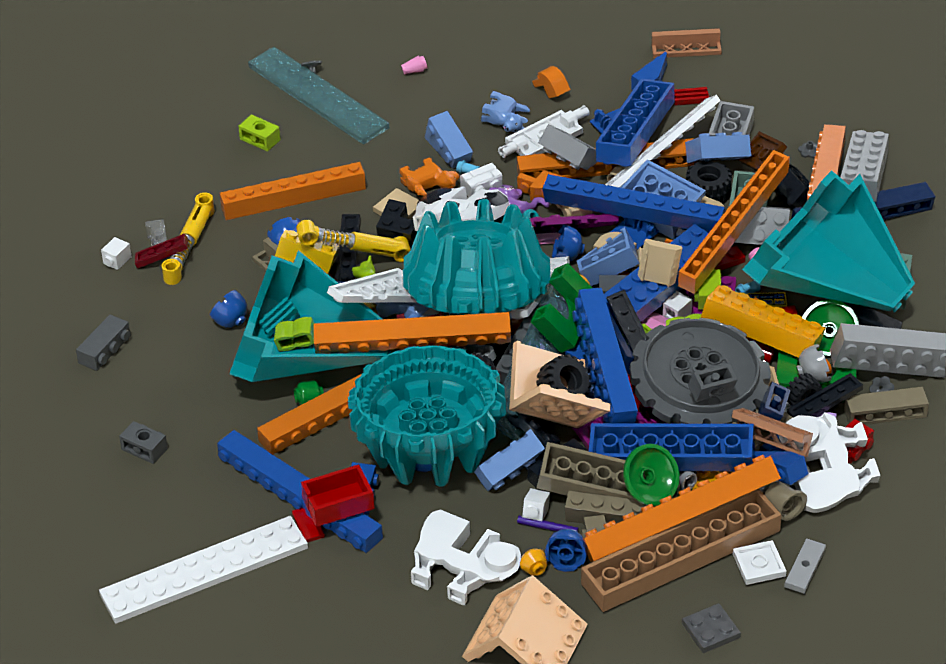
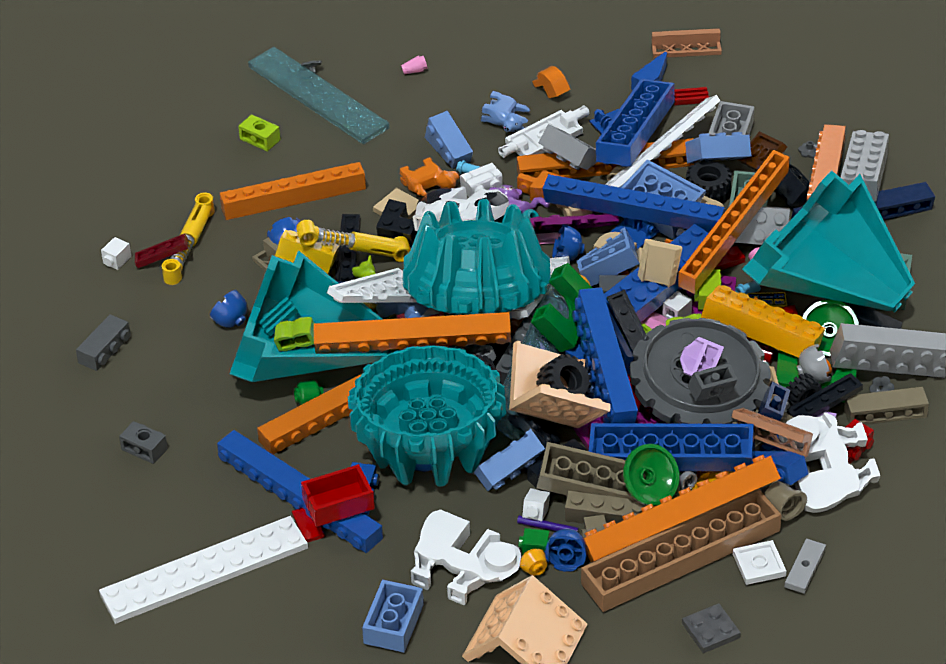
clear leg [145,219,167,246] -> none
none -> medium blue brick [362,580,424,653]
none -> green brick [518,528,550,560]
none -> lavender slope [680,337,724,377]

